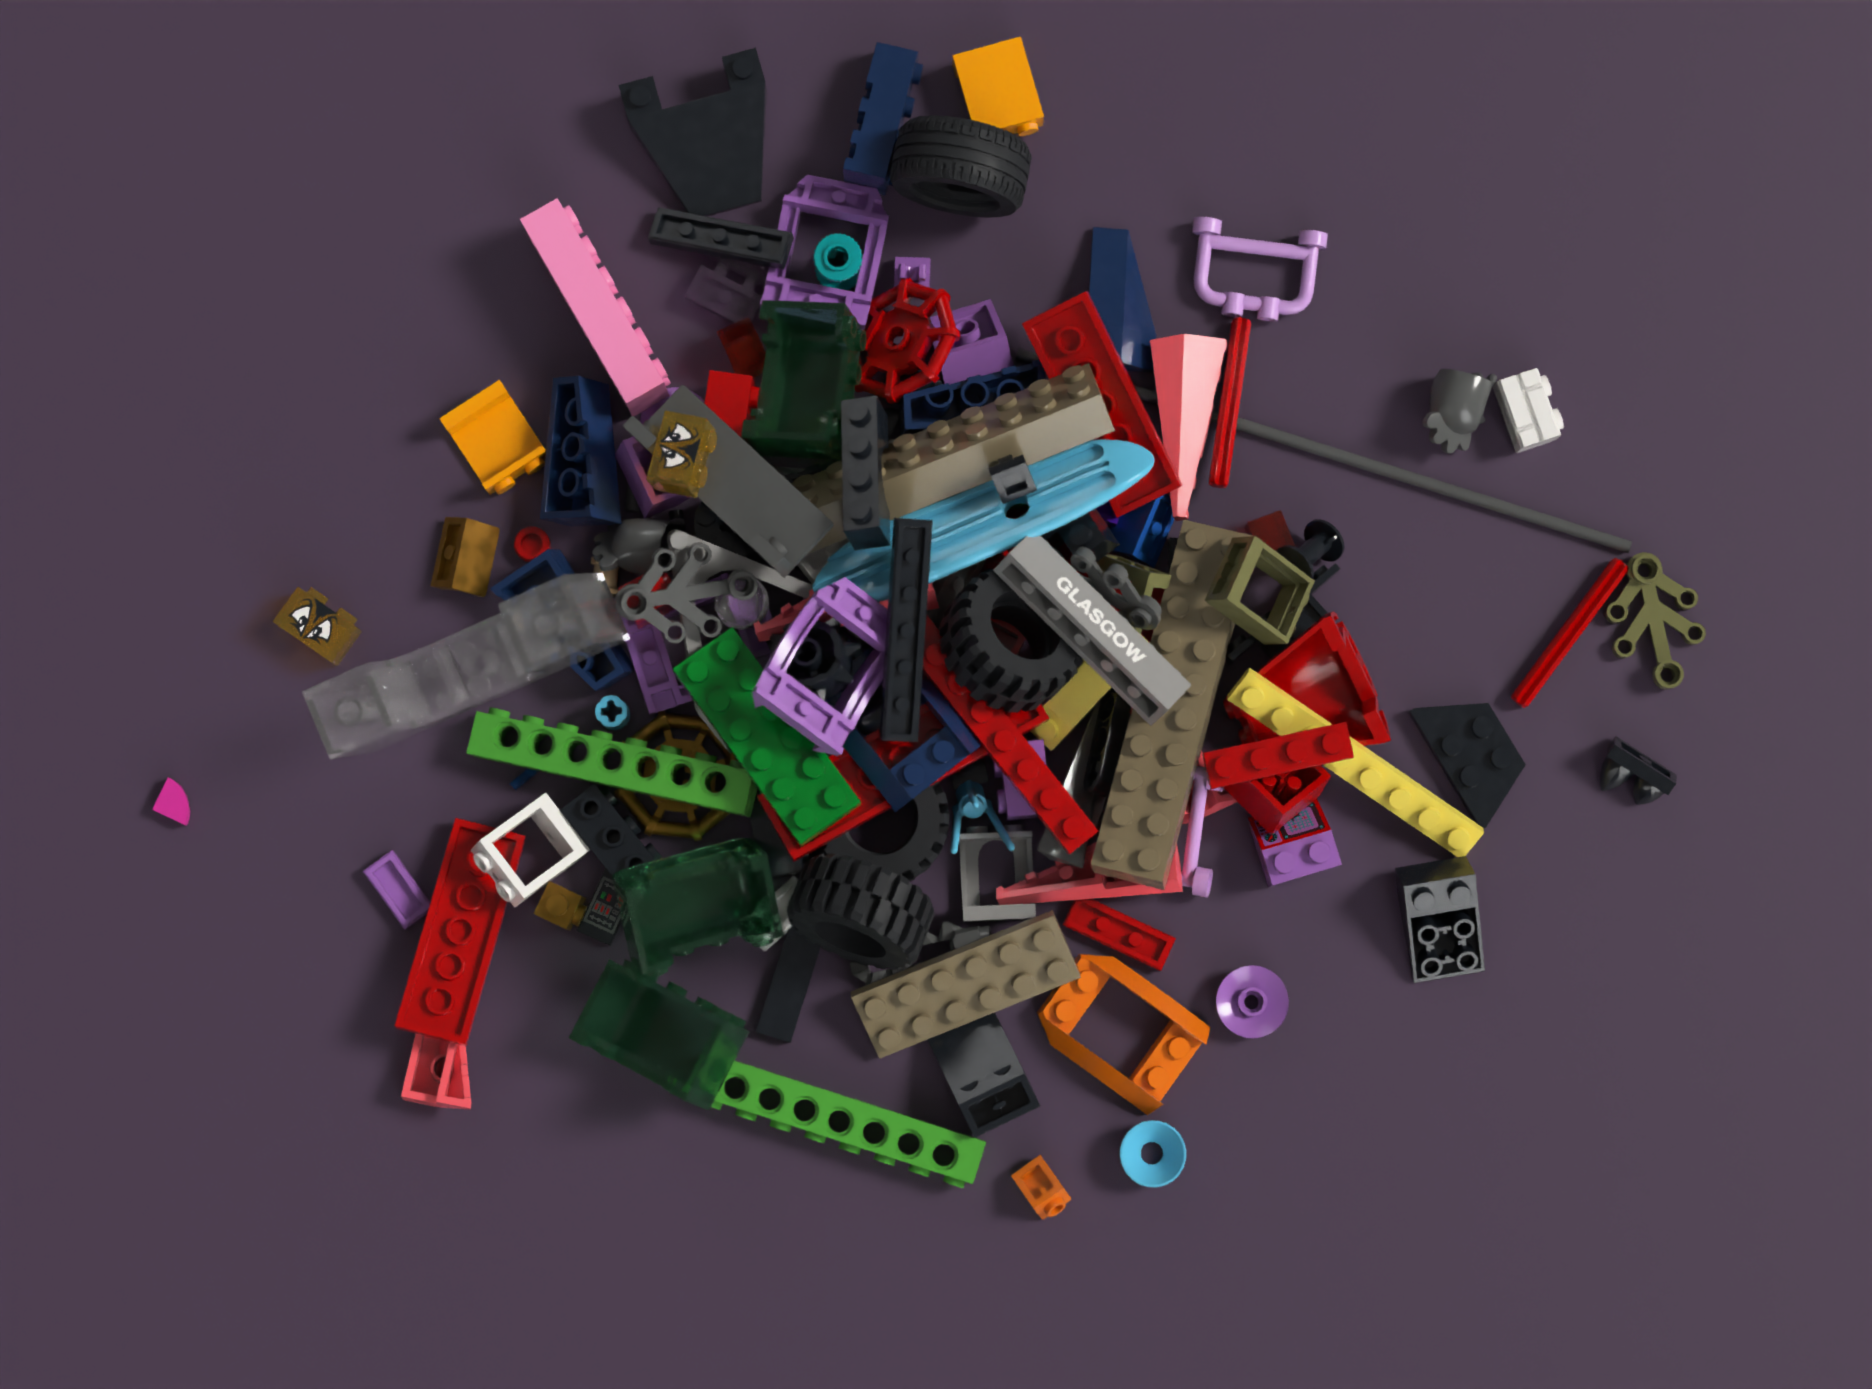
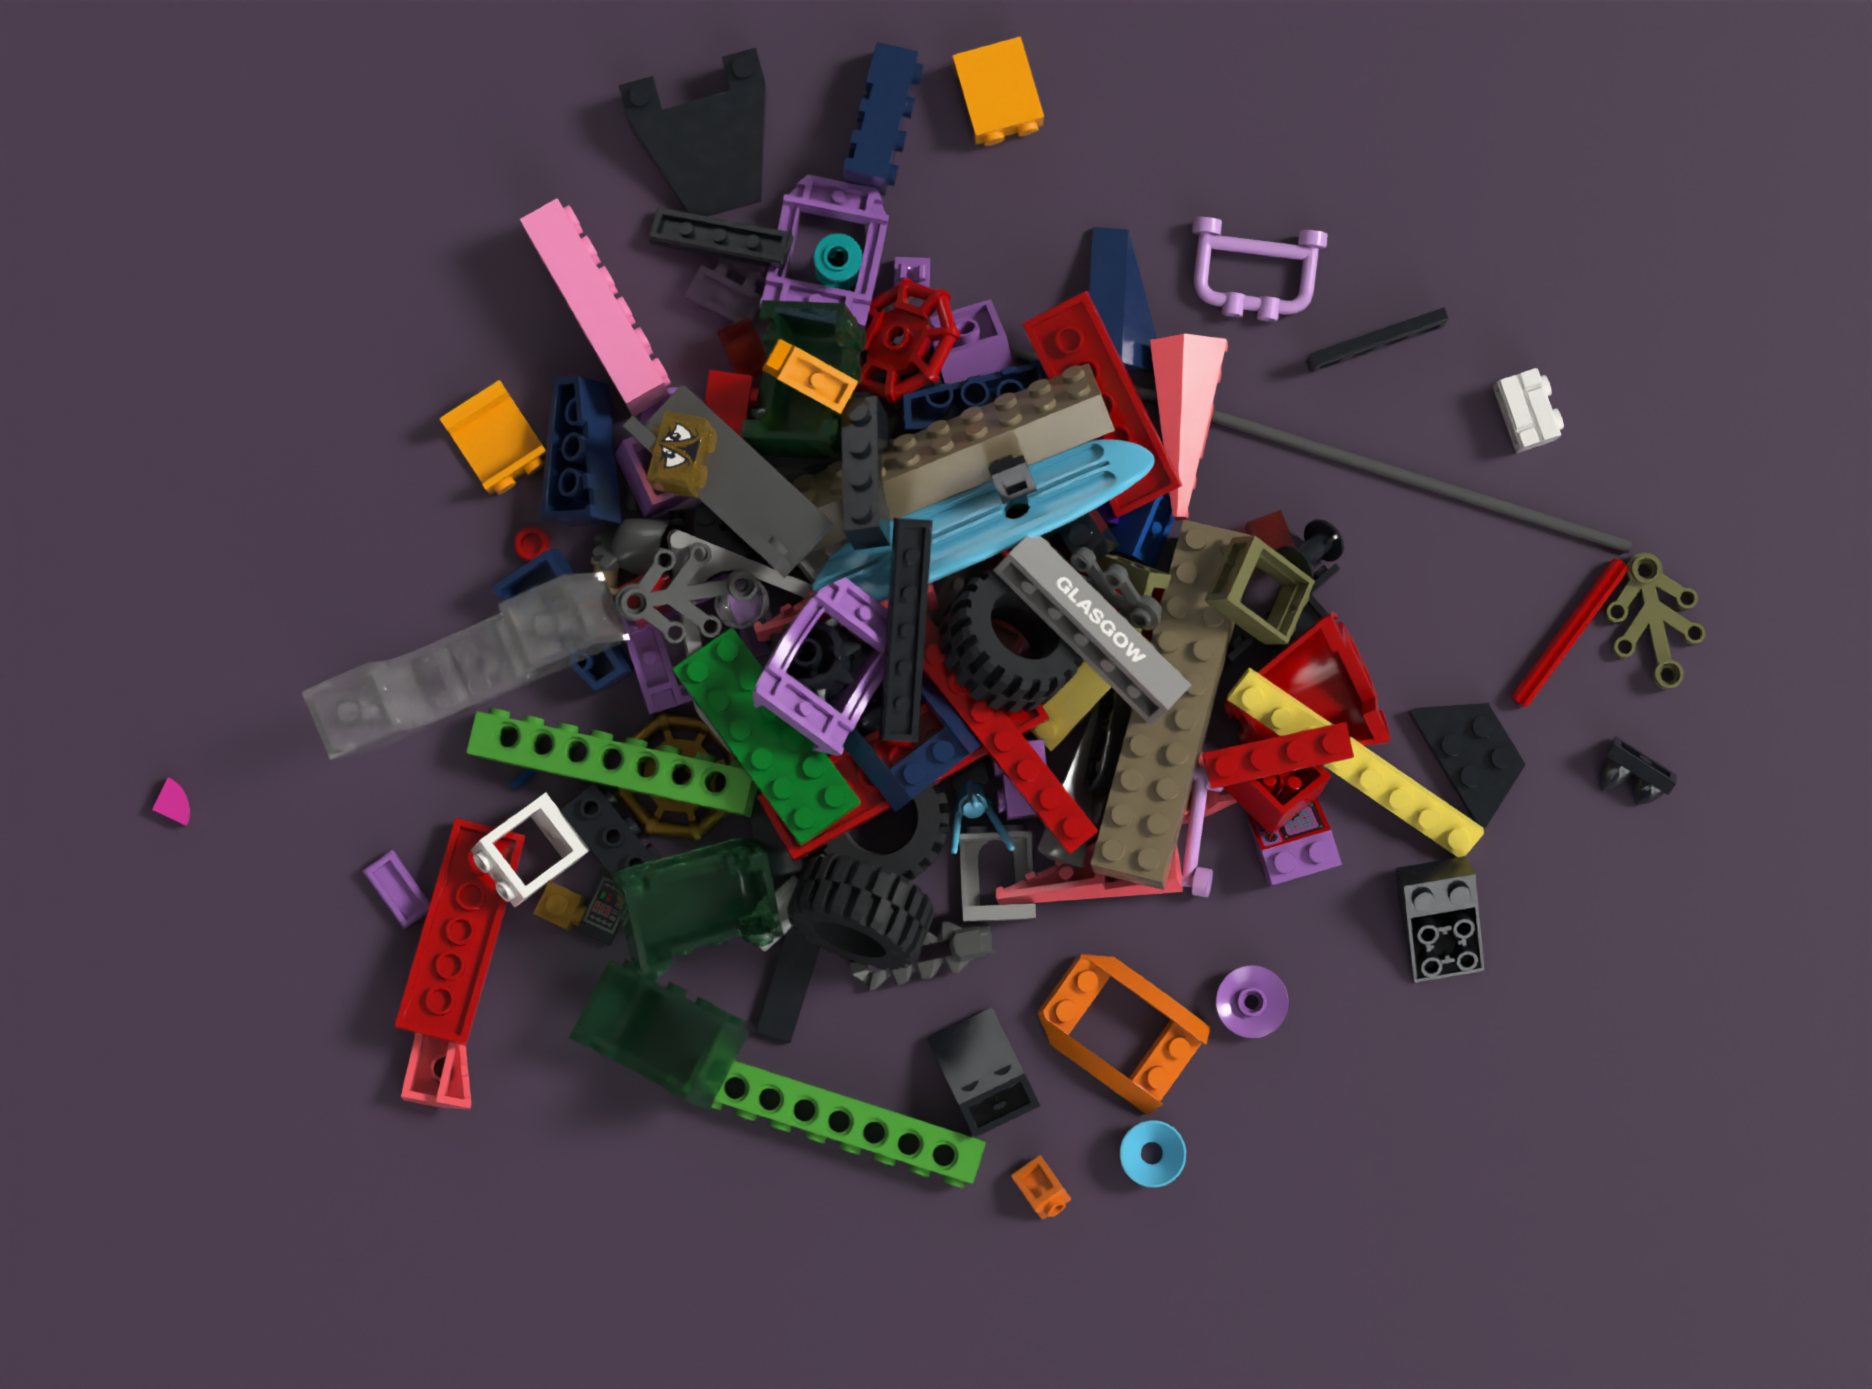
clear yellow brick [273,587,362,666] -> none
pearl gold panel [430,517,500,597] -> none
medium azure bush [595,695,630,731] -> none
dark tan plate [851,910,1081,1059] -> none
black tyre [889,115,1032,218] -> none
red tile [1062,899,1176,971] -> none
red axle [1208,317,1251,488] -> none
dark grey piece [1423,369,1497,453] -> none
none -> light orange panel [762,338,858,414]
none -> black tile [1306,307,1449,373]

